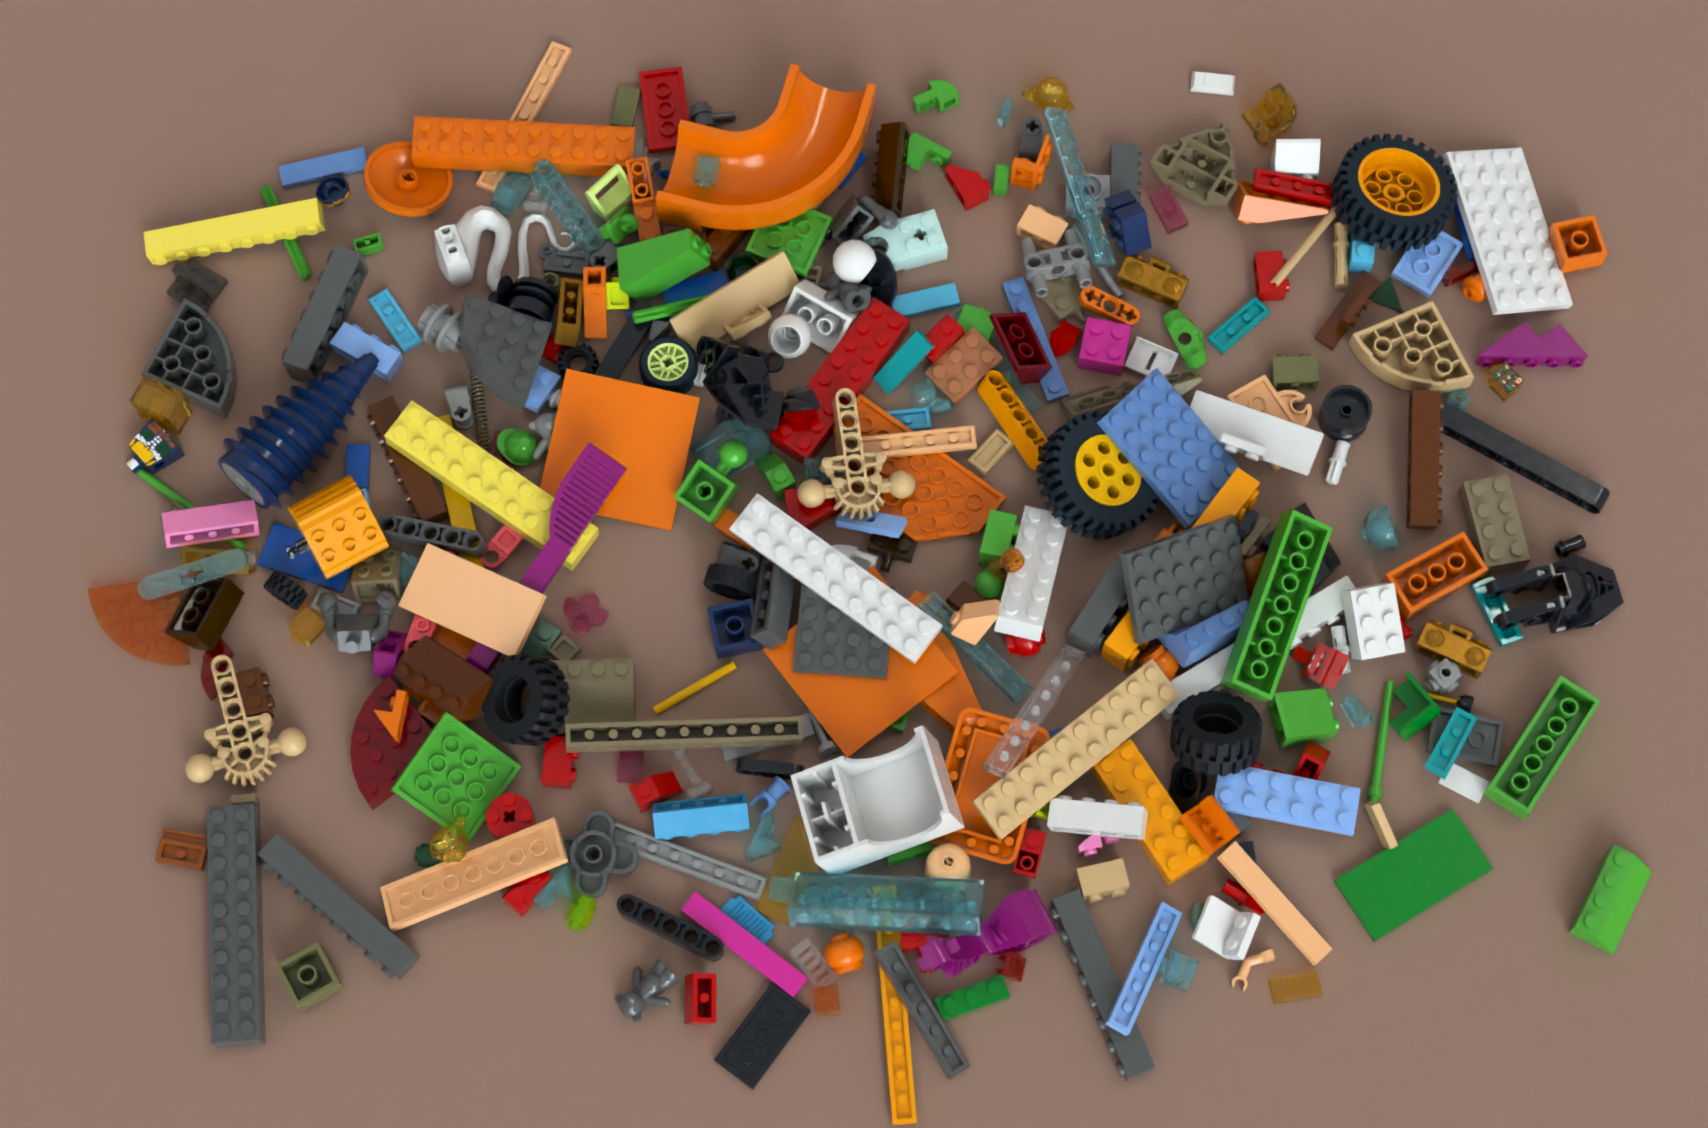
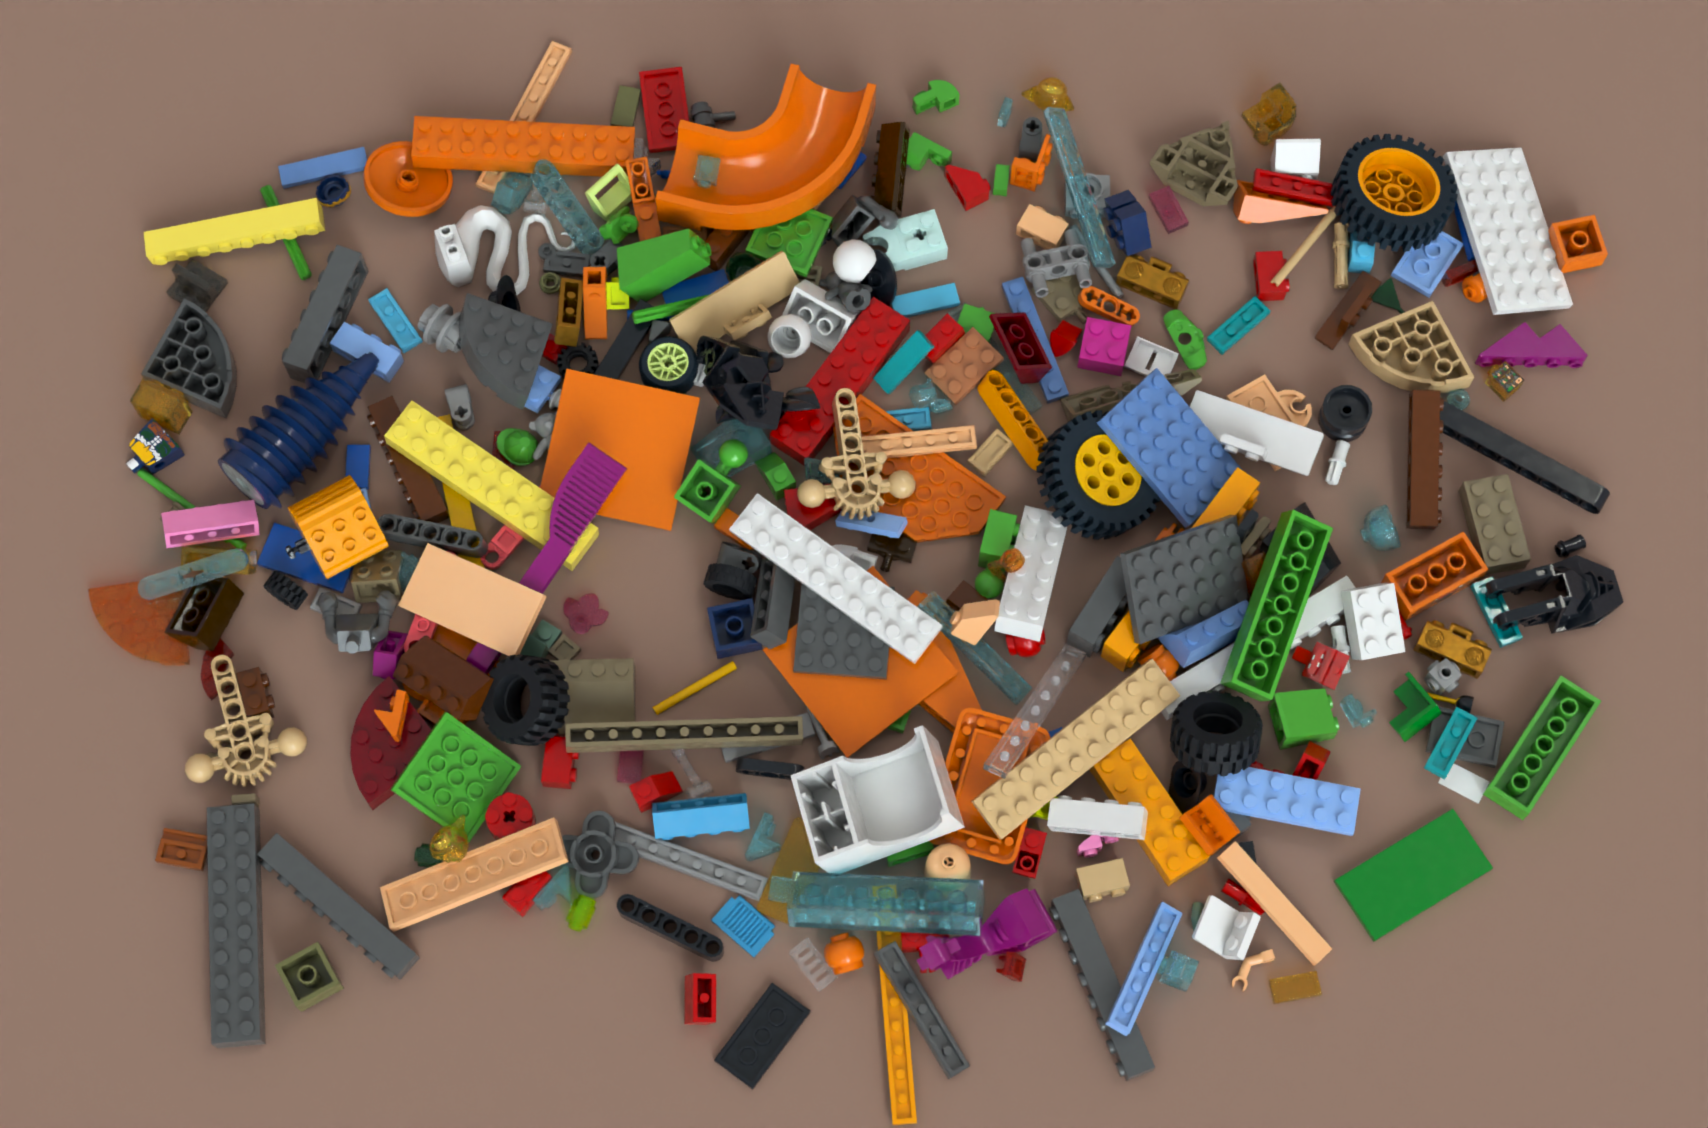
clear yellow brick [287,607,325,648] -> none
bright green piece [352,232,385,256] -> none
dark tan piece [469,367,491,453] -> none
black wheel [506,277,558,323] -> none
dark grey piece [614,959,679,1023] -> none
dark pink tile [681,891,808,998] -> none
medium blue piece [749,775,791,818] -> none
clear orange brick [814,986,840,1017] -> none
green plate [934,974,1010,1022] -> none
dark grey brick [1109,142,1142,205] -> none
white tile [1190,71,1235,96] -> none
olive brick [1270,354,1319,390] -> none
tan tile [1364,801,1398,849] -> none
bright green bar [1367,681,1395,816] -> none
bright green slope [1568,844,1652,955] -> none

